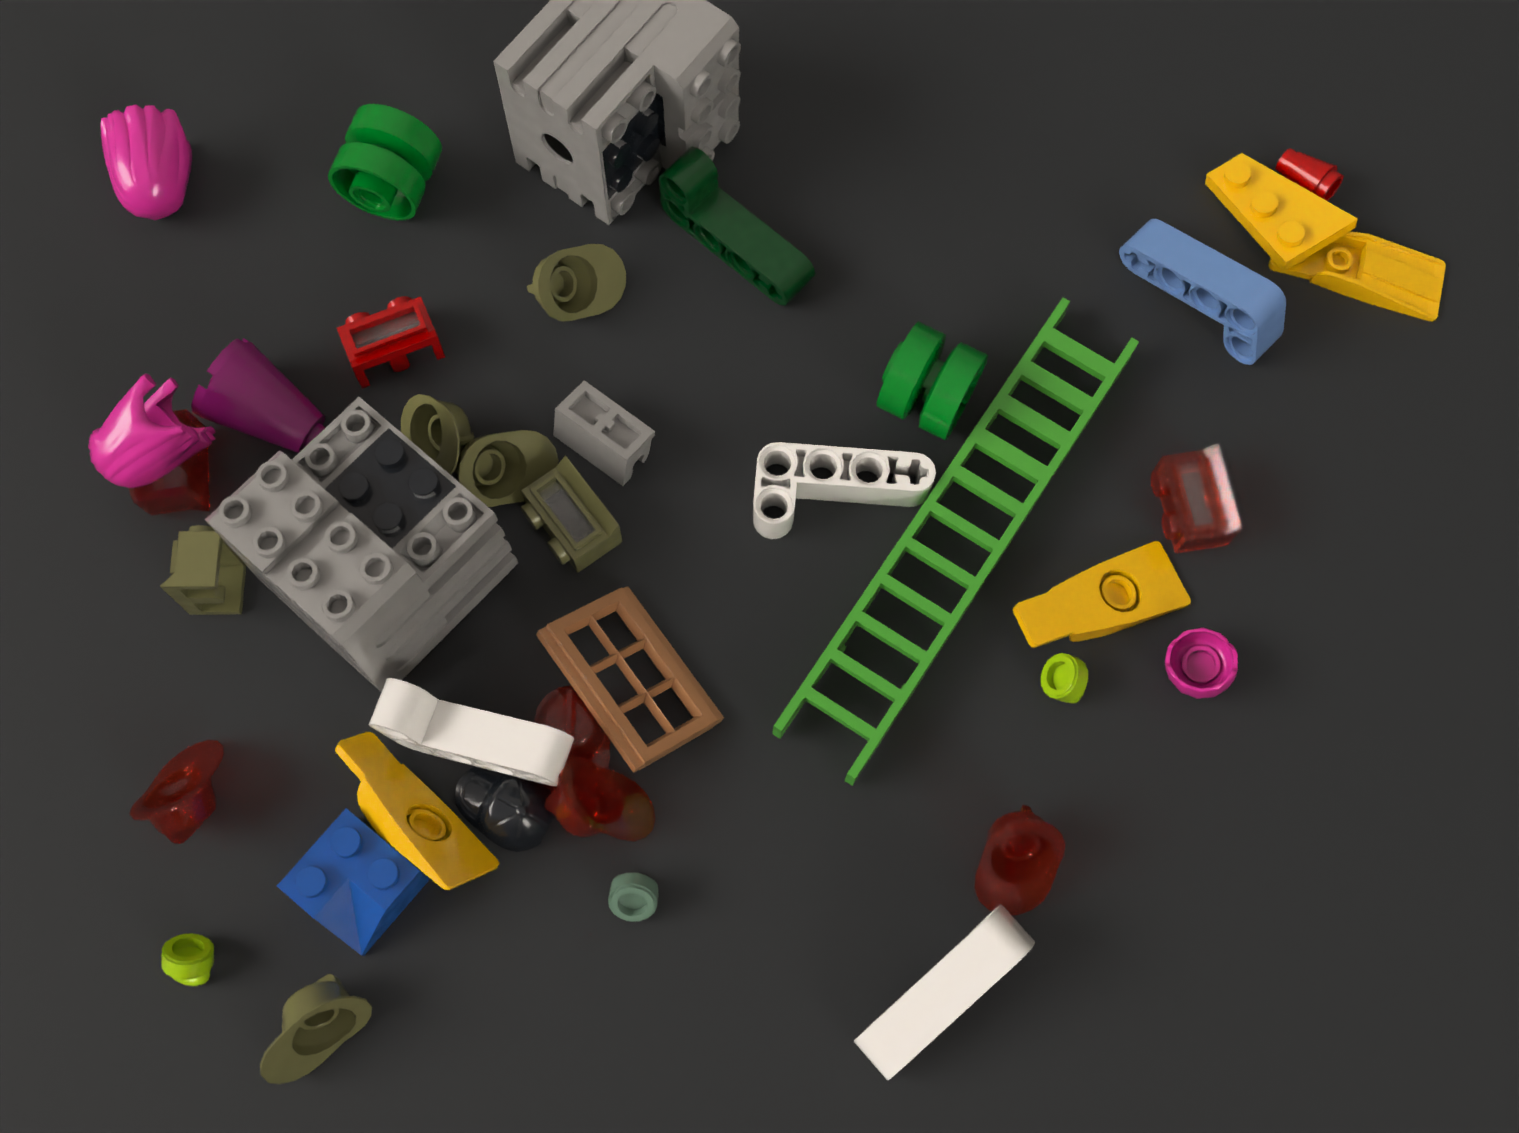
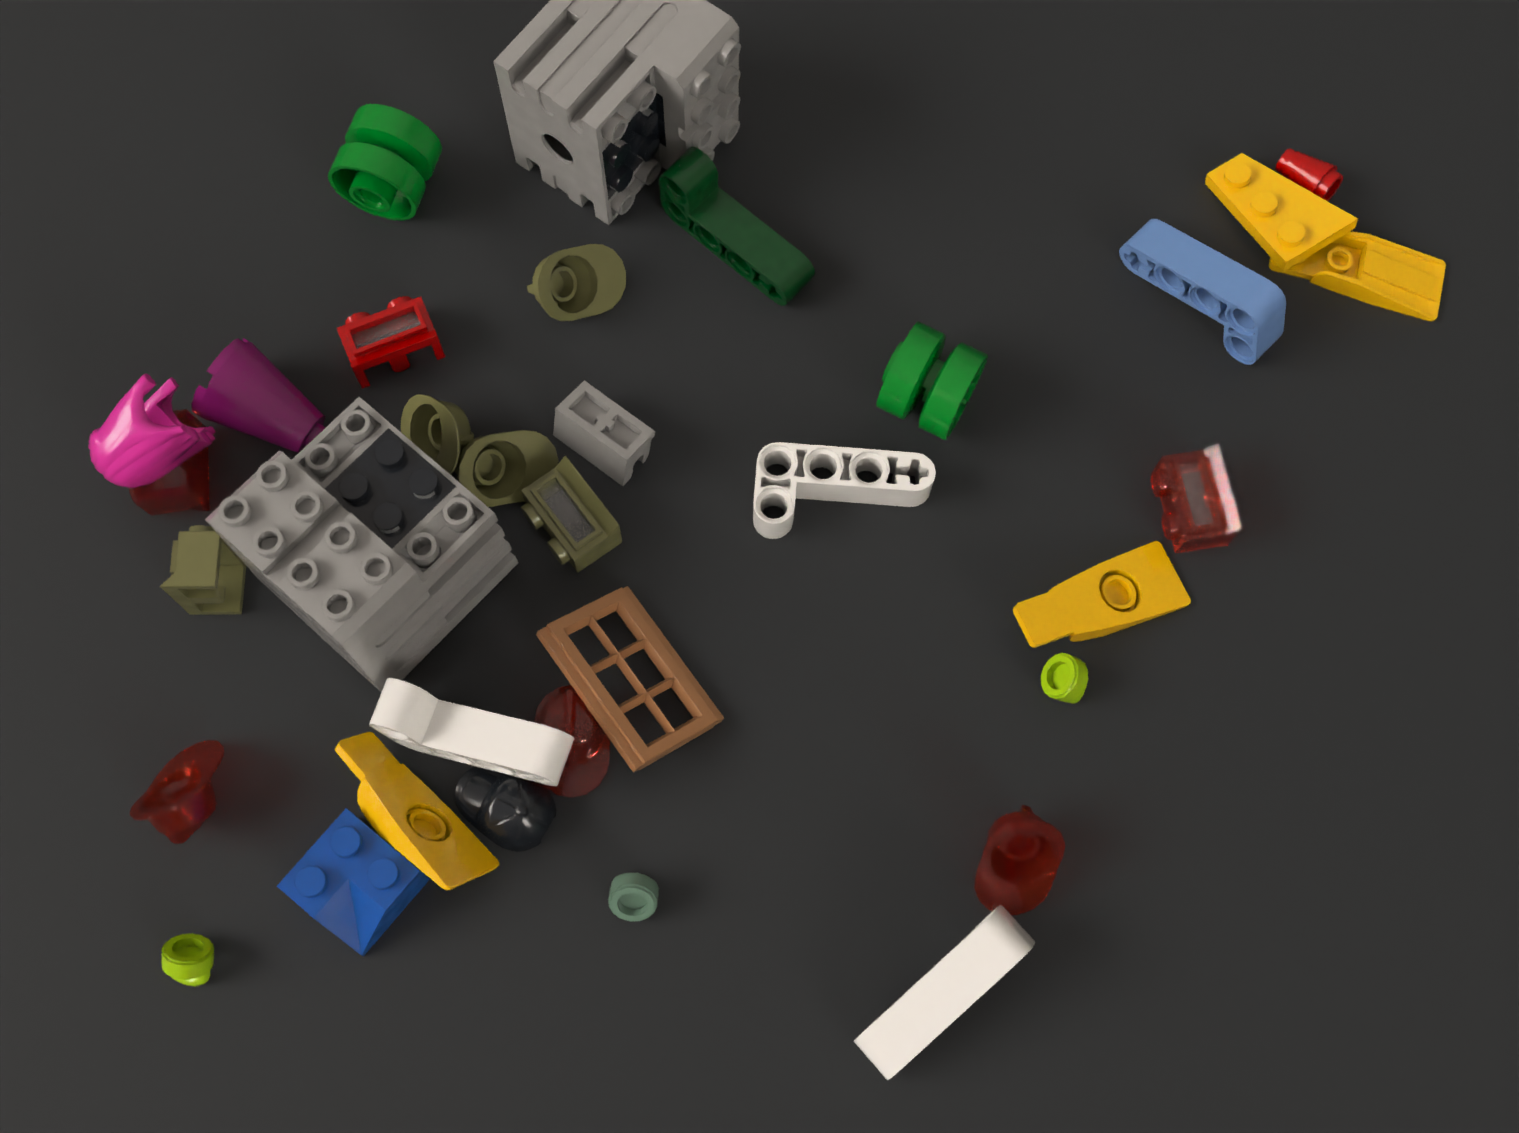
dark pink hair [100,104,192,220] -> none
olive piece [260,974,372,1084] -> none
clear red piece [545,756,656,842] -> none
bright green ladder [772,297,1139,786] -> none
dark pink hair [1165,627,1238,699] -> none

